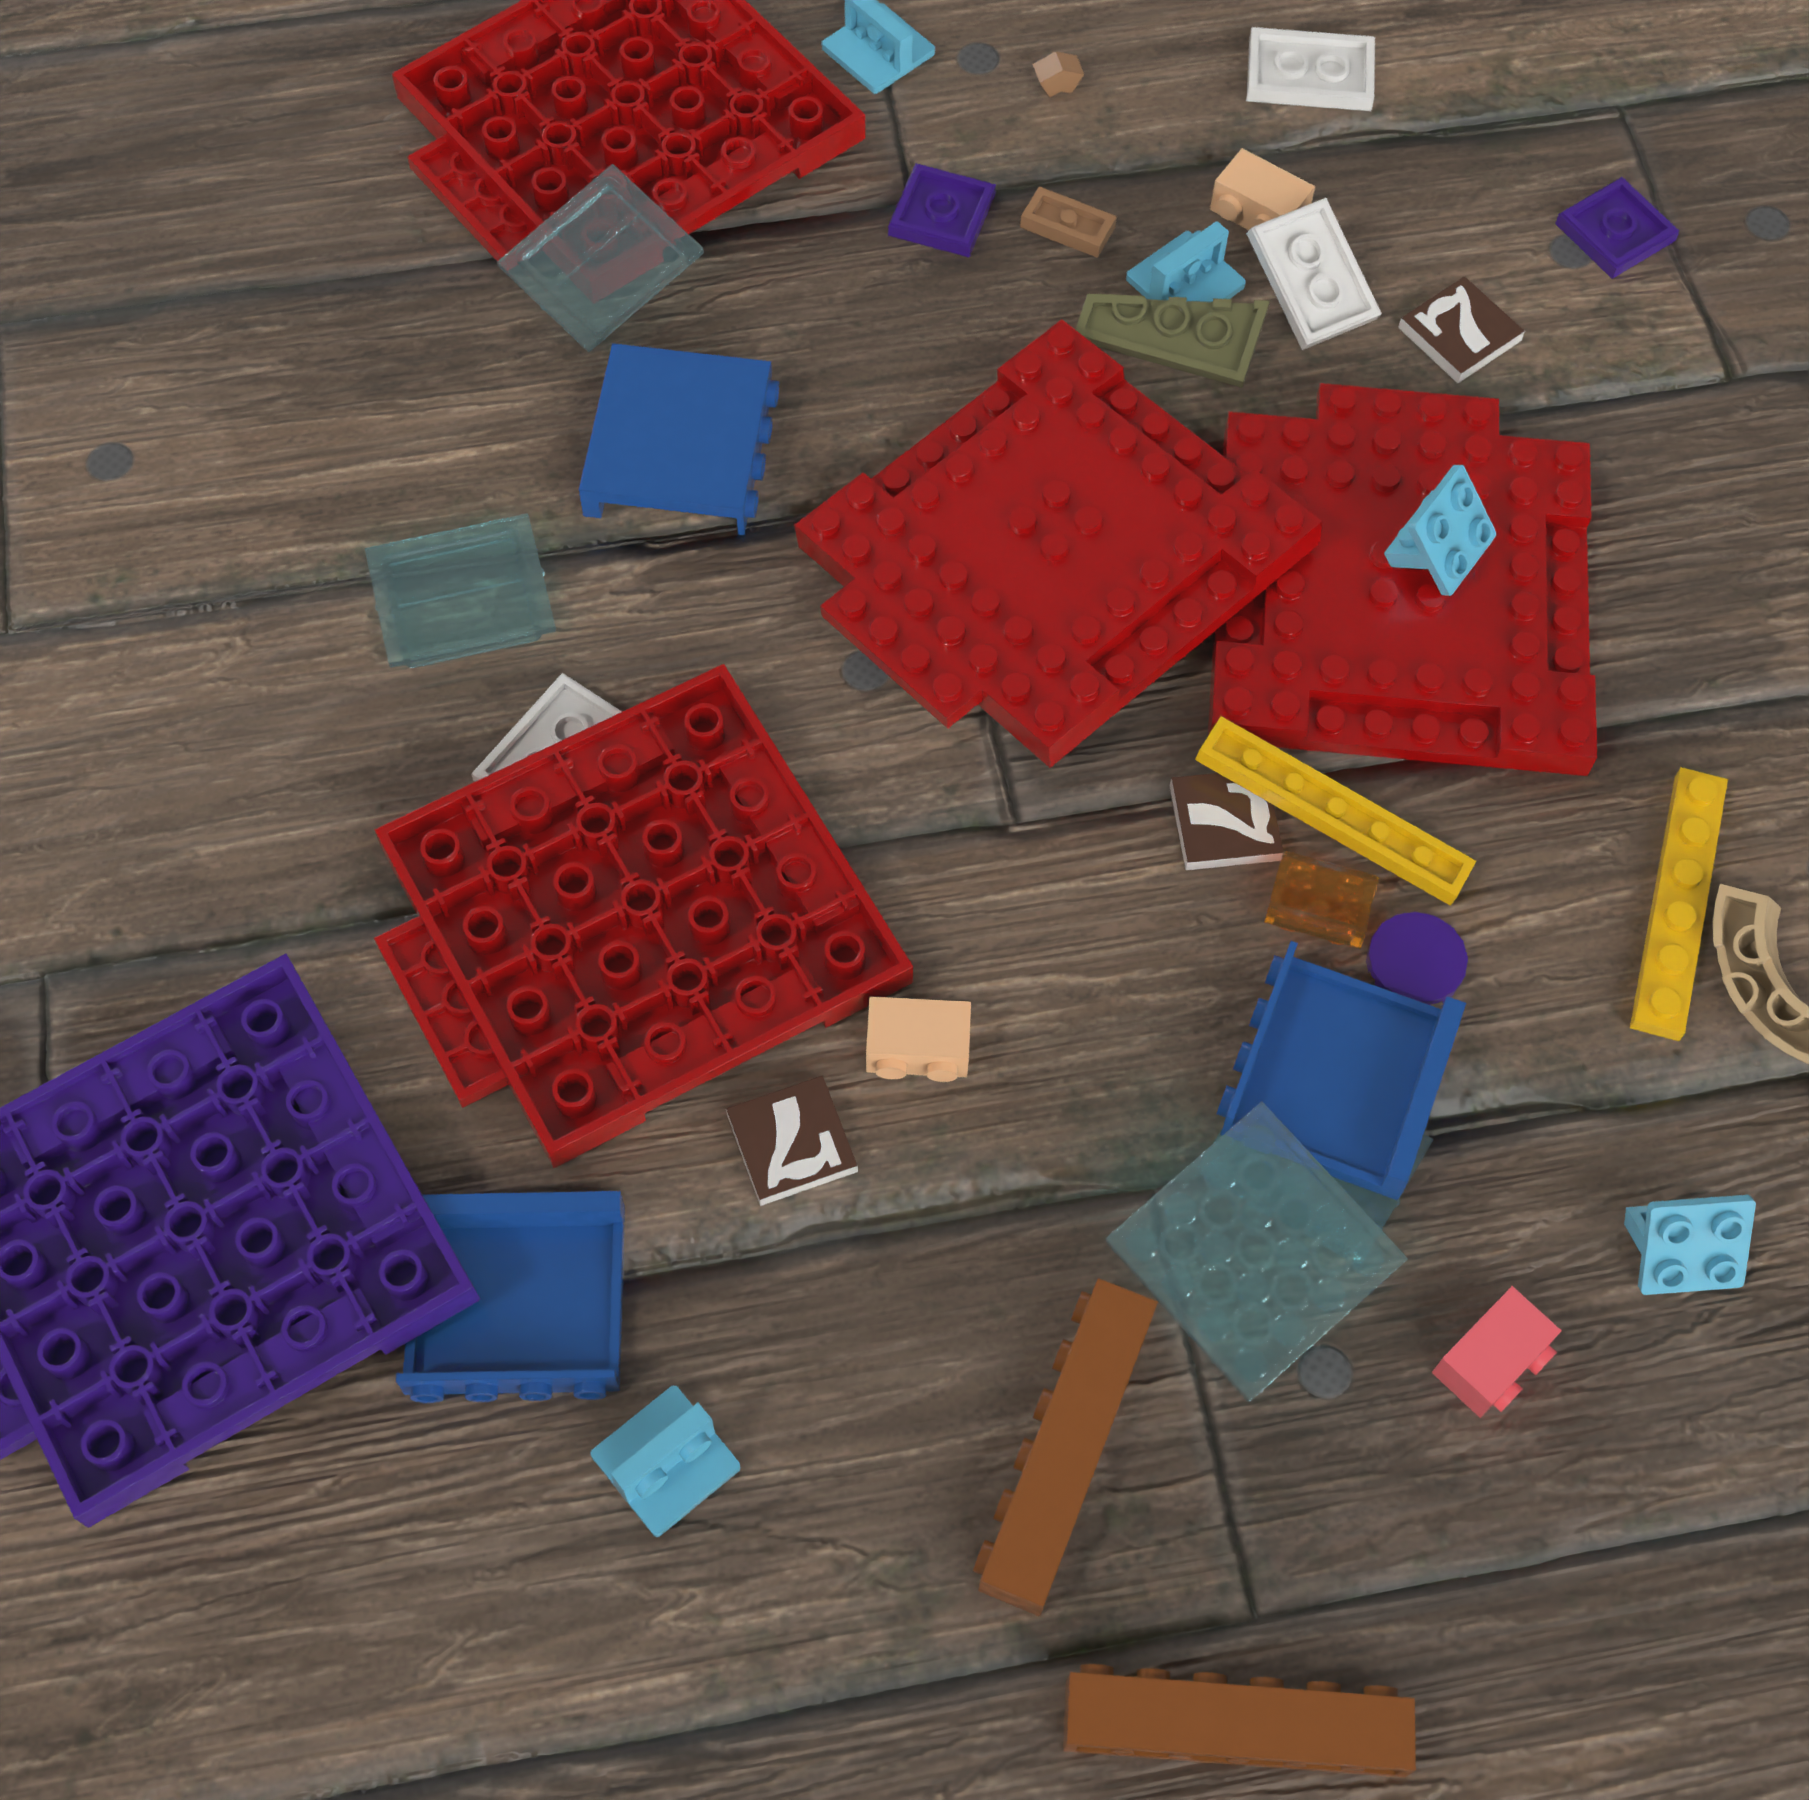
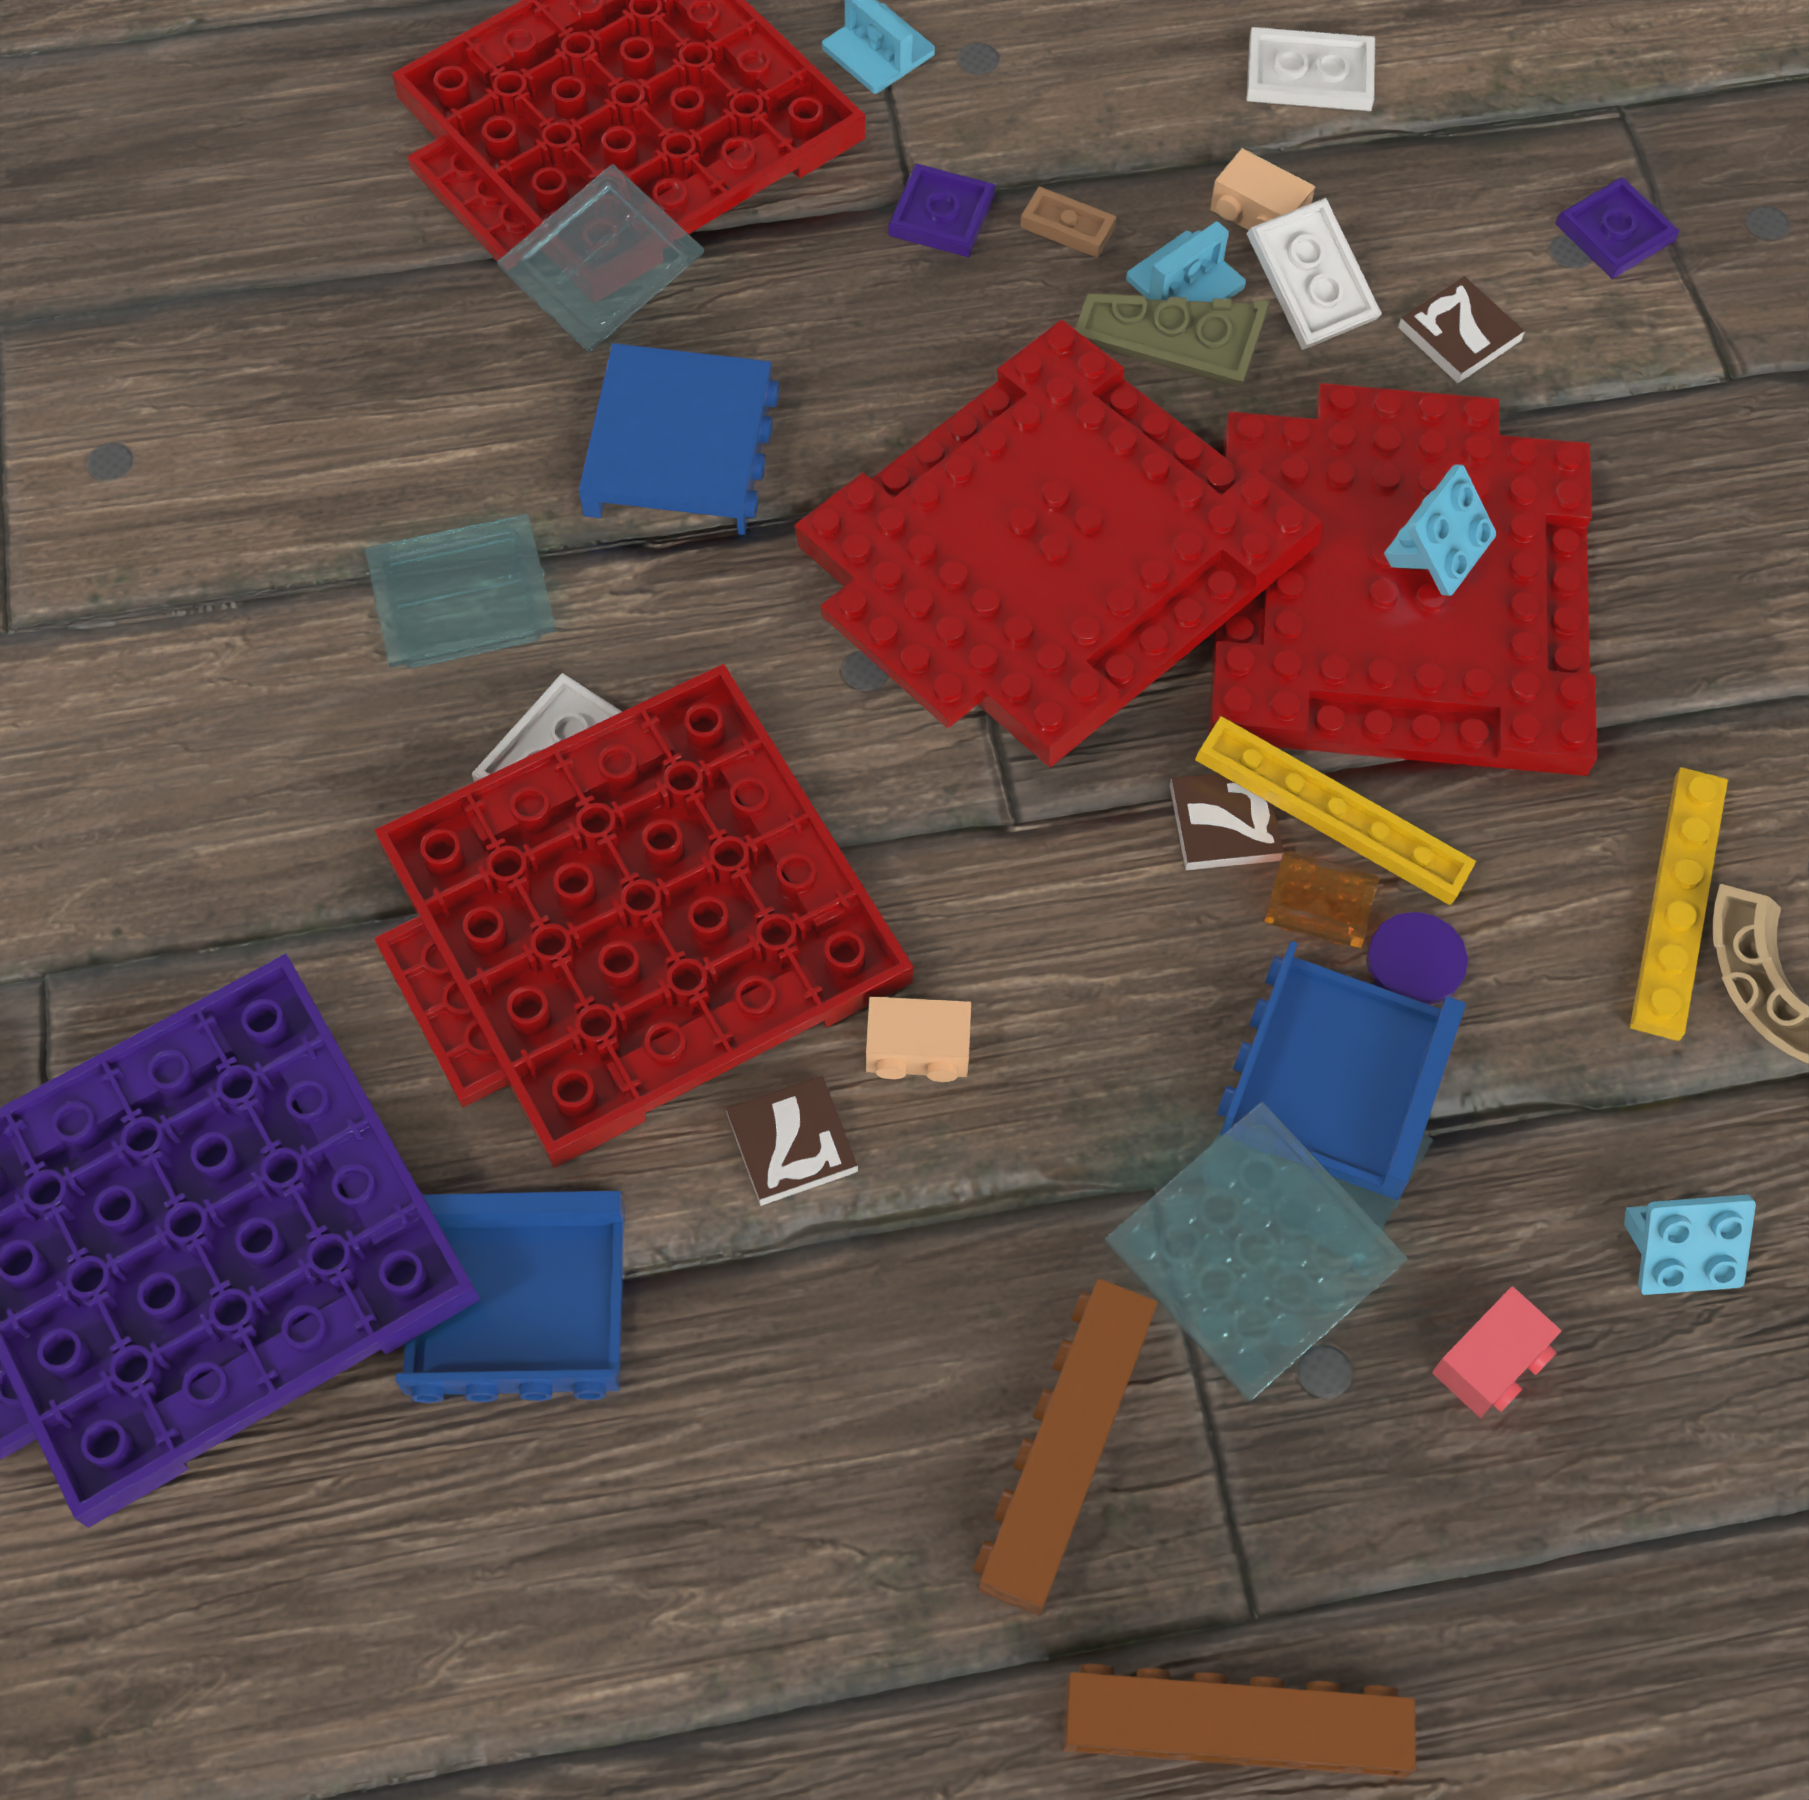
medium azure bracket [591,1386,740,1537] -> none
medium nougat piece [1033,51,1084,98] -> none

